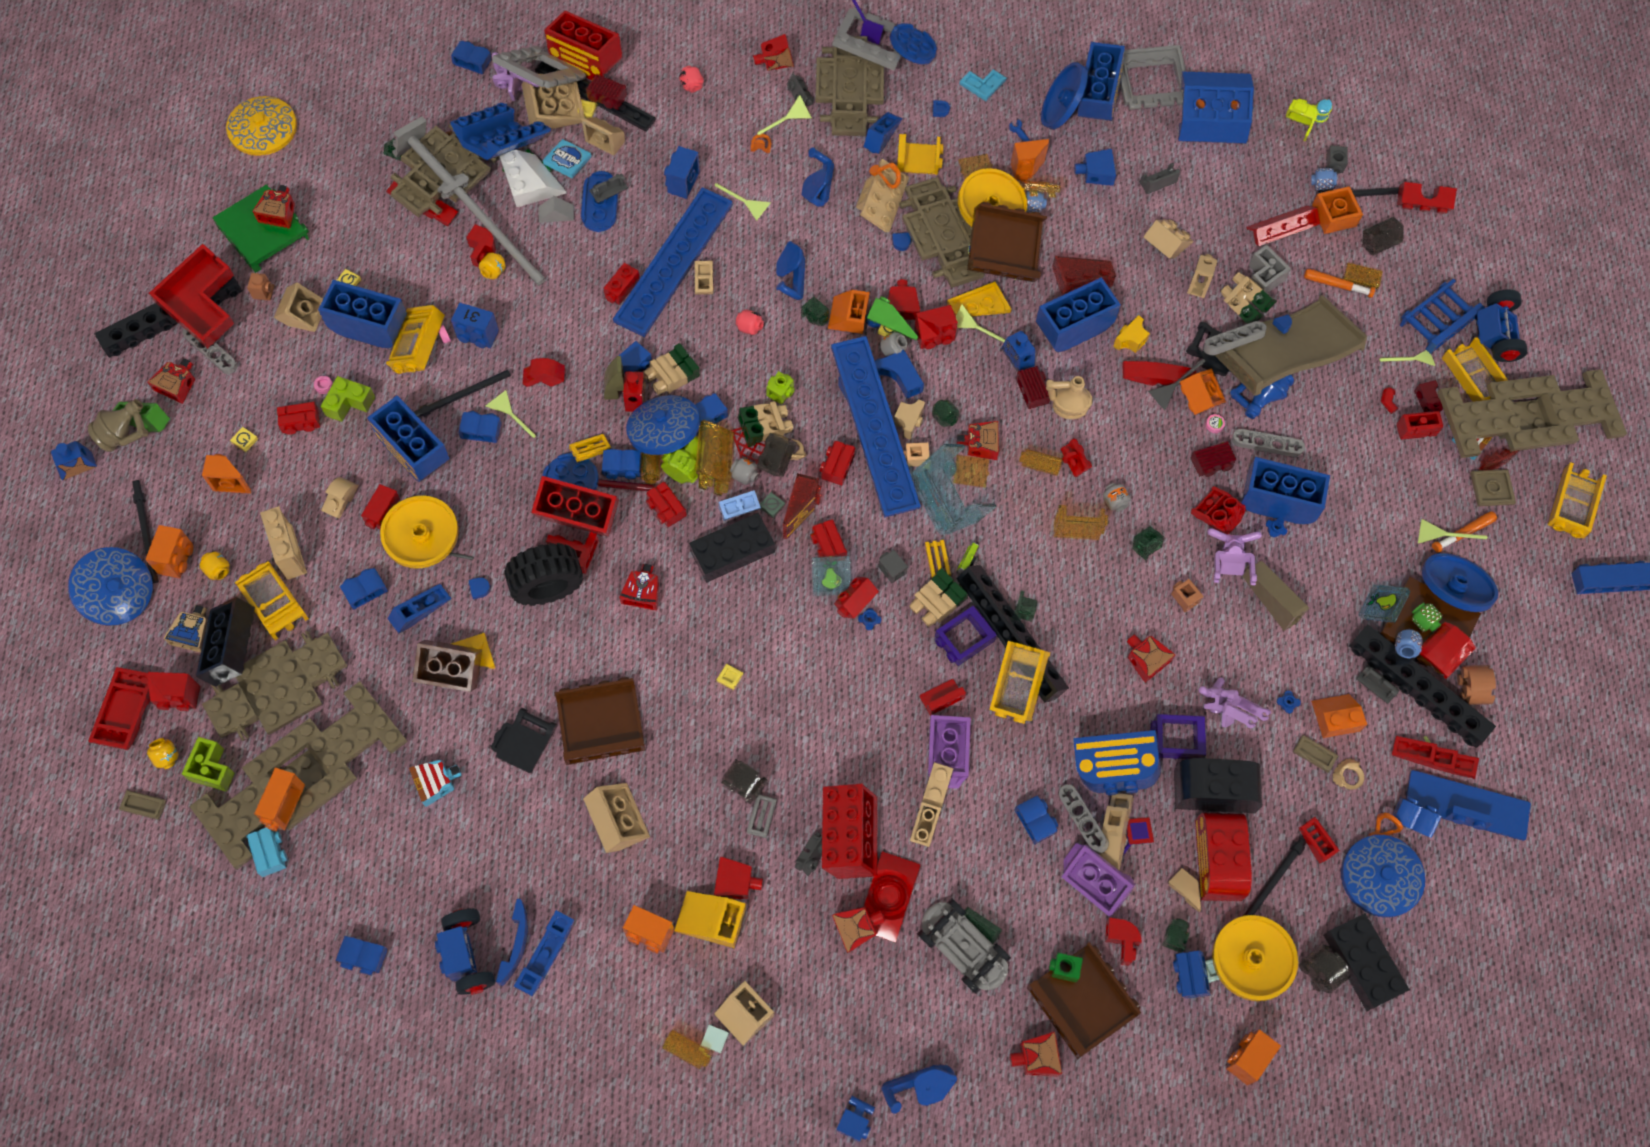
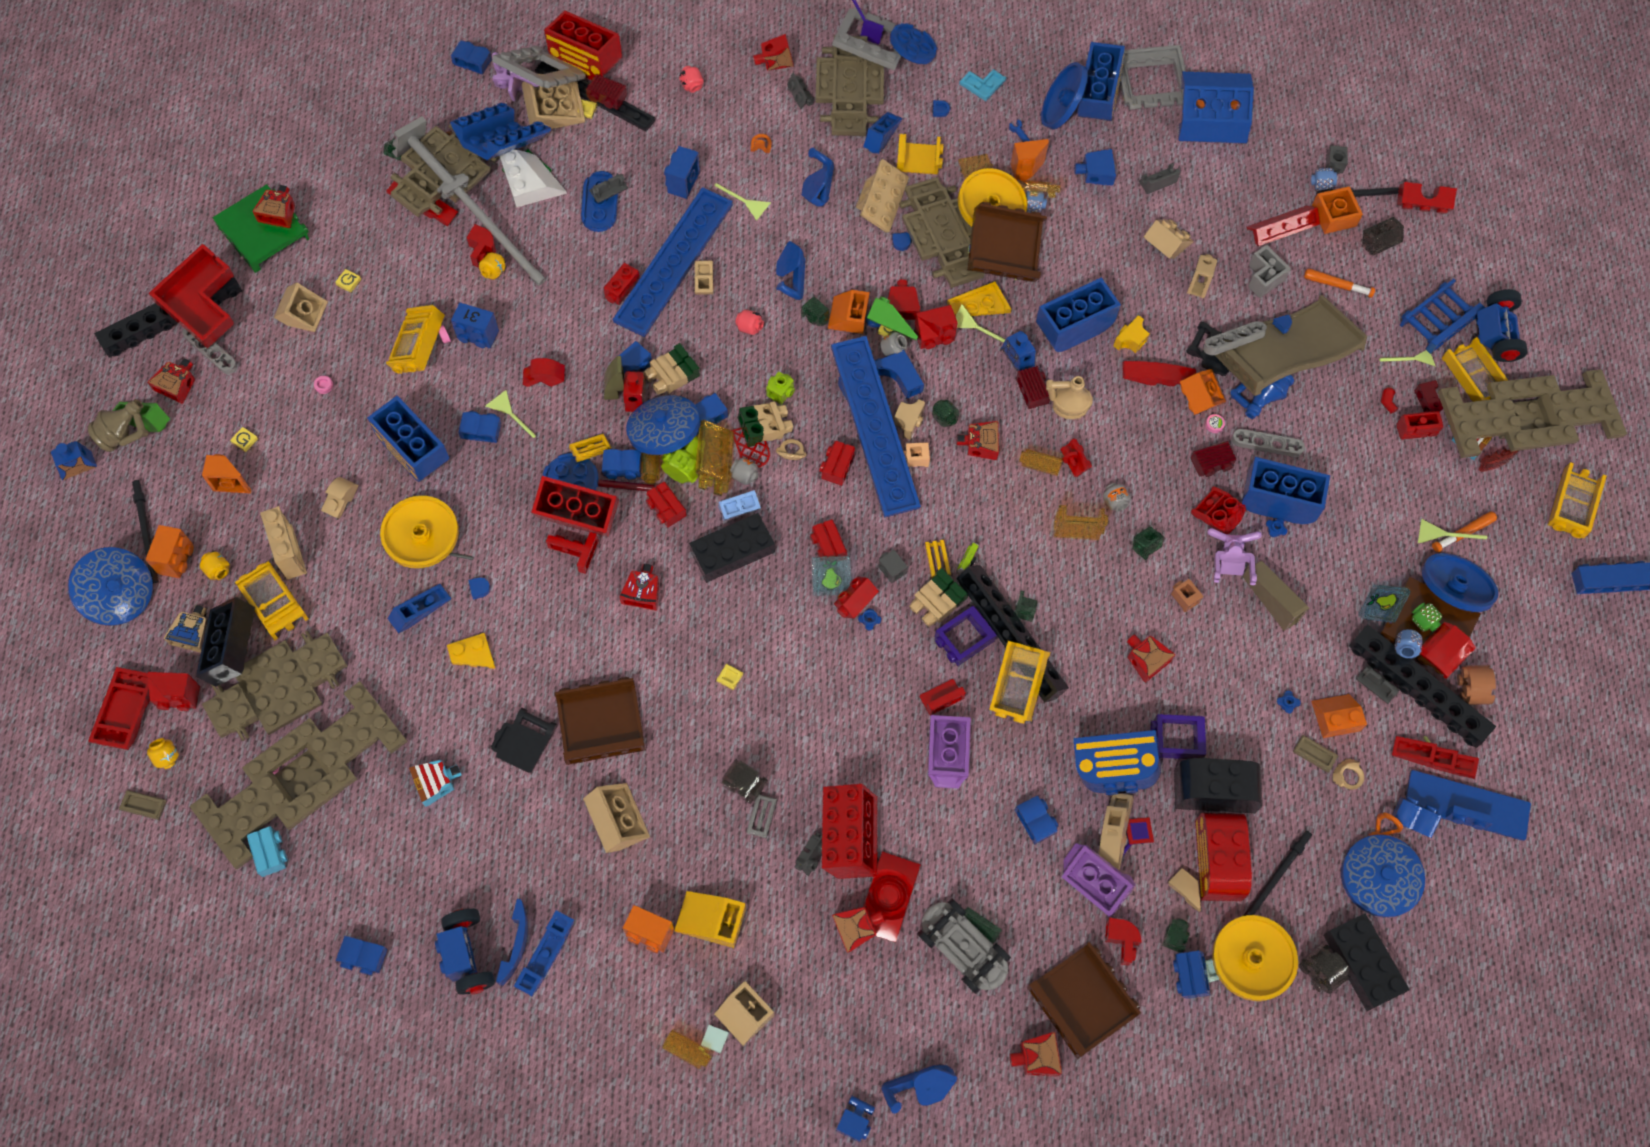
lime brick [181,737,235,792] -> none
yellow dish [226,96,297,156] -> none
nougat brick [247,273,275,301] -> none
orange window [254,768,305,831] -> none
red brick [277,401,320,435] -> none
blue brick [318,280,407,348] -> none
lime brick [321,376,375,422] -> none
blue brick [340,568,388,610] -> none
red brick [361,484,400,529] -> none
reddish brown brick [412,640,482,692] -> none
black bar [414,370,511,418] -> none
black tyre [504,543,583,606] -> none
light grey slope [539,196,574,223] -> none
tile [543,139,591,178] -> none
tan slope [582,117,625,156] -> none
red torso [714,857,763,899] -> none
yellowish green piece [757,95,811,135] -> none
clear smoke brick [757,433,797,477] -> none
sand green tile [760,492,785,518] -> none
clear red slope [783,473,822,539] -> none
orange piece [869,163,901,189] -> none
tan slope [910,762,953,847] -> none
clear light blue windscreen [911,444,997,535] -> none
clear yellow piece [953,455,989,488] -> none
green brick [1049,953,1083,983] -> none
clear red wedge [1052,256,1116,296] -> none
light grey beam [1059,785,1109,853] -> none
dark grey piece [1148,359,1205,411] -> none
lavender piece [1199,678,1271,728] -> none
hips [1221,272,1277,324] -> none
orange piece [1226,1029,1281,1086] -> none
neon yellow piece [1286,99,1332,141] -> none
red slope [1299,817,1340,864] -> none
clear yellow plate [1343,263,1383,289] -> none
dark tan tile [1470,469,1516,506] -> none

